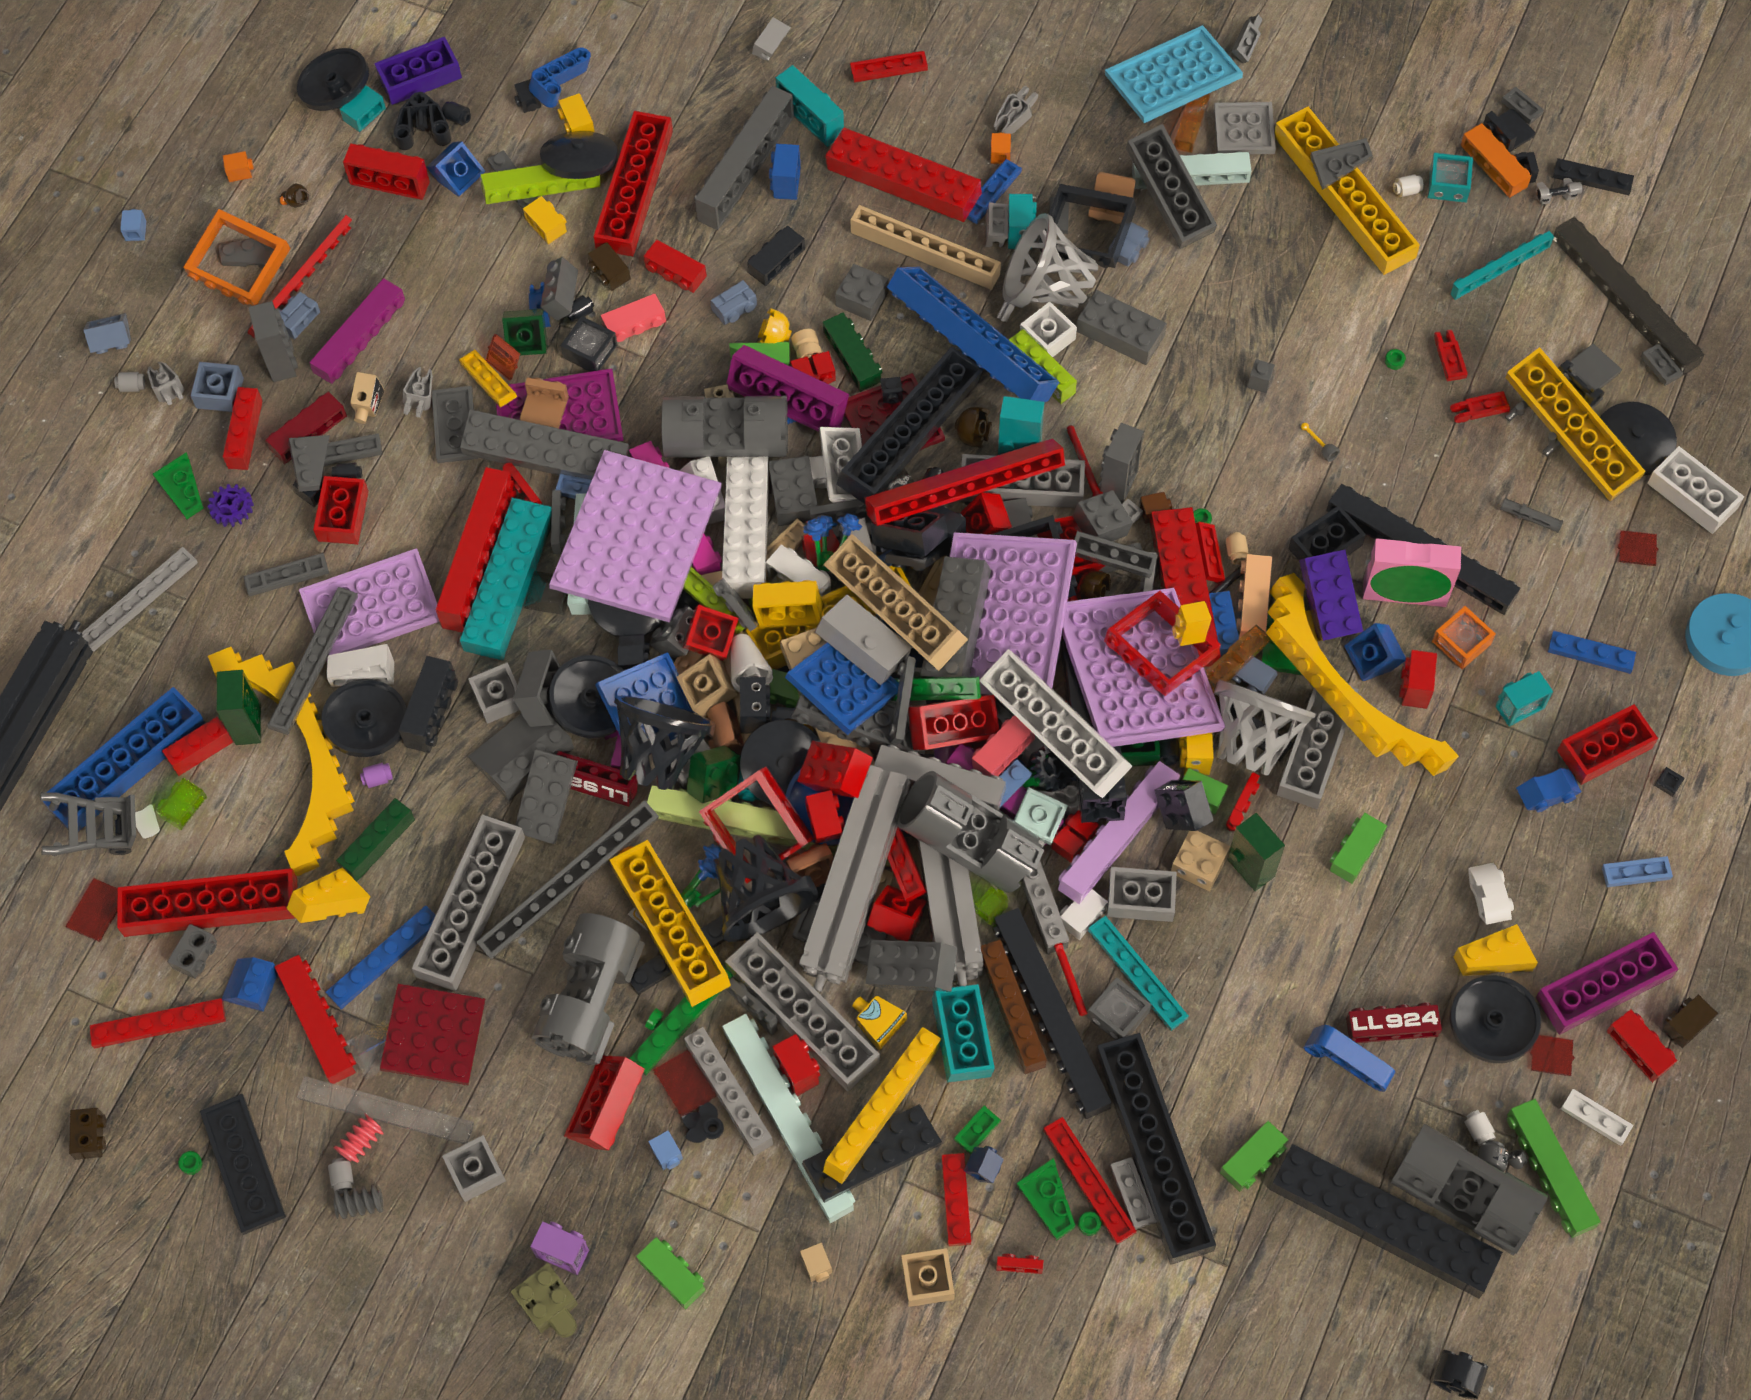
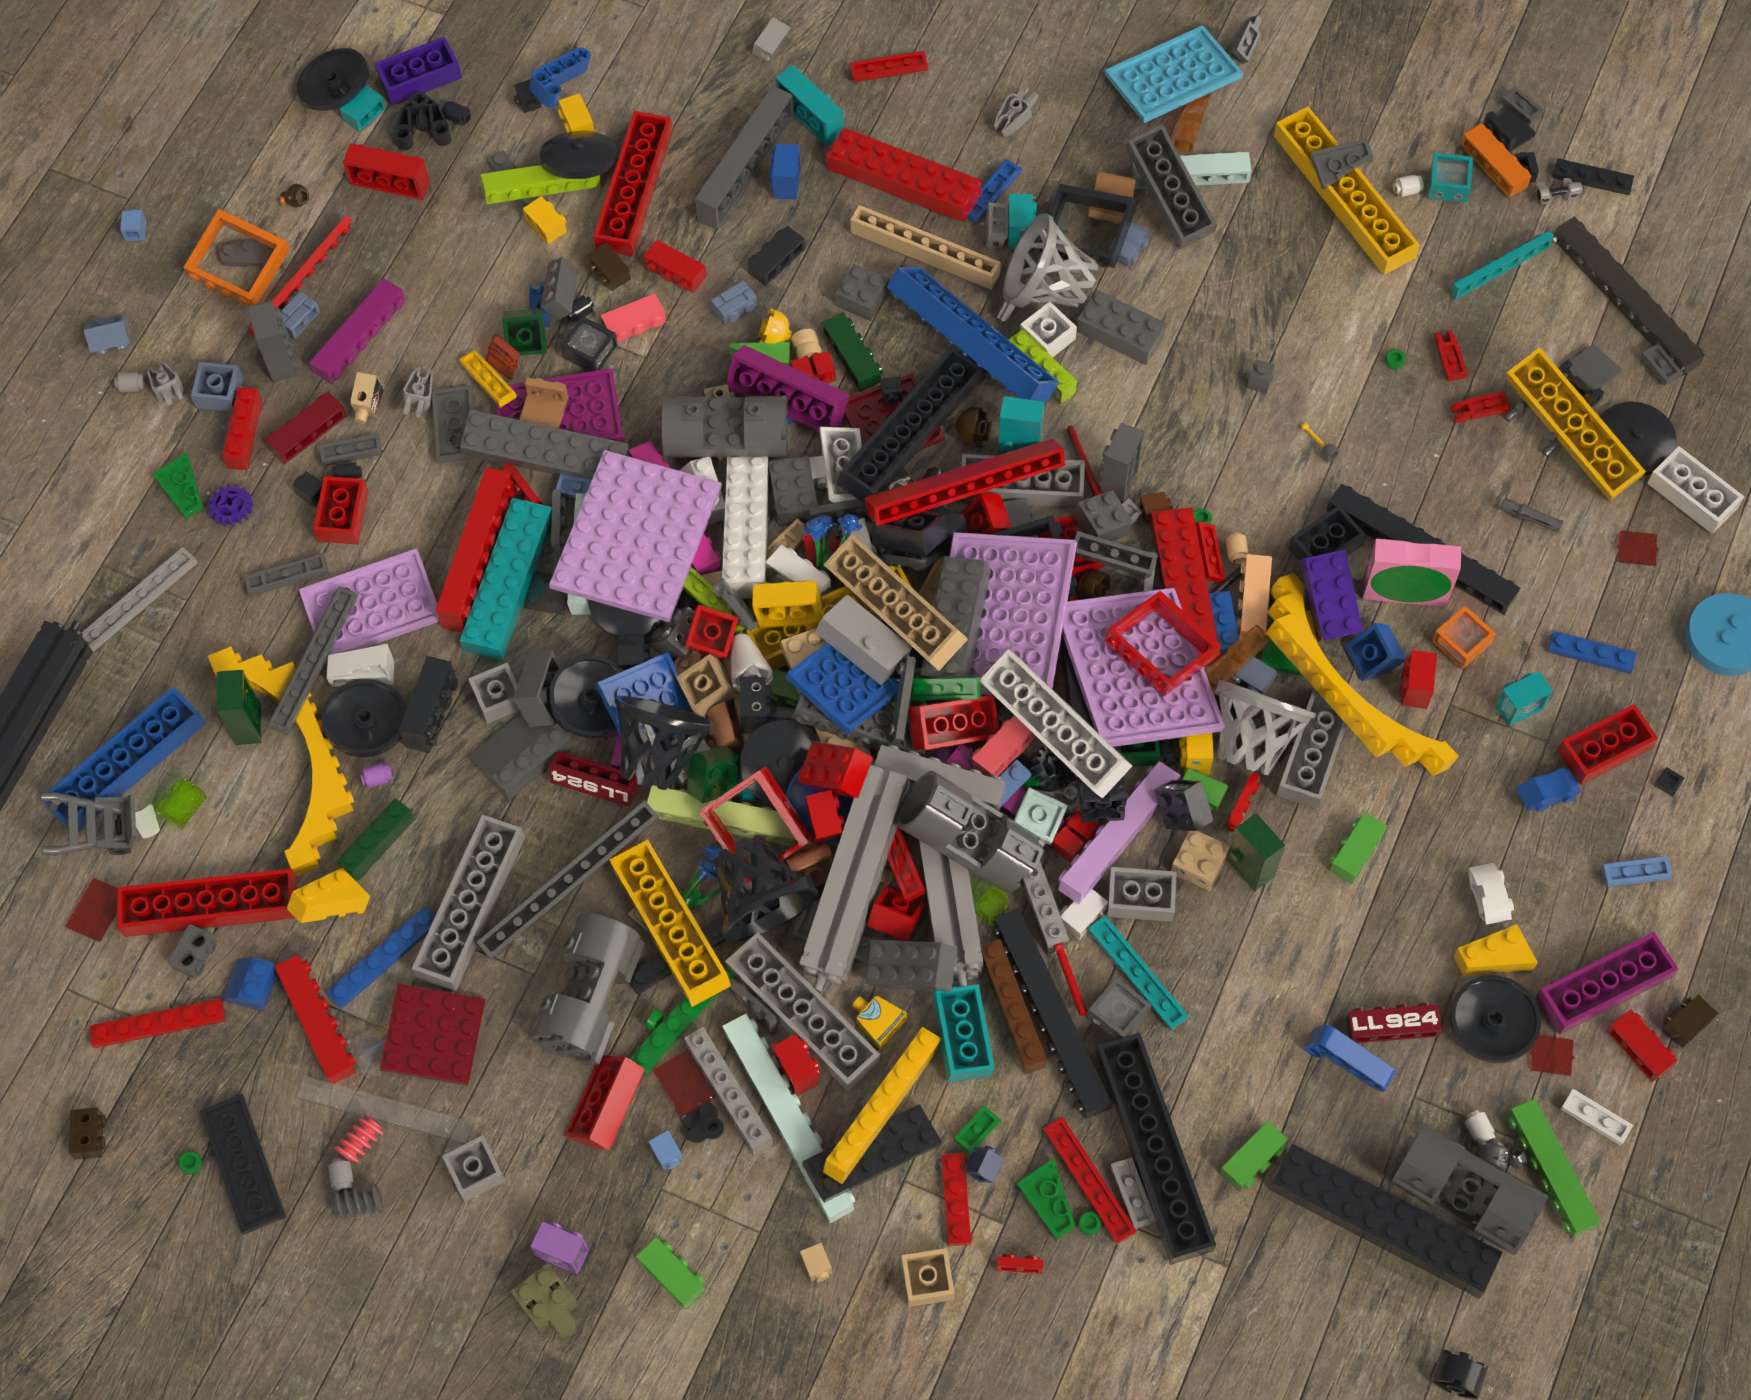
red brick [162,716,233,776] -> none
orange brick [223,151,254,182] -> none
dark grey wing [289,435,330,492] -> none
blue slope [427,141,486,196] -> none
dark grey plate [515,749,578,844] -> none
orange brick [991,133,1011,164] -> none
yellow brick [1172,601,1211,646] -> none
light grey plate [1214,102,1276,154] -> none

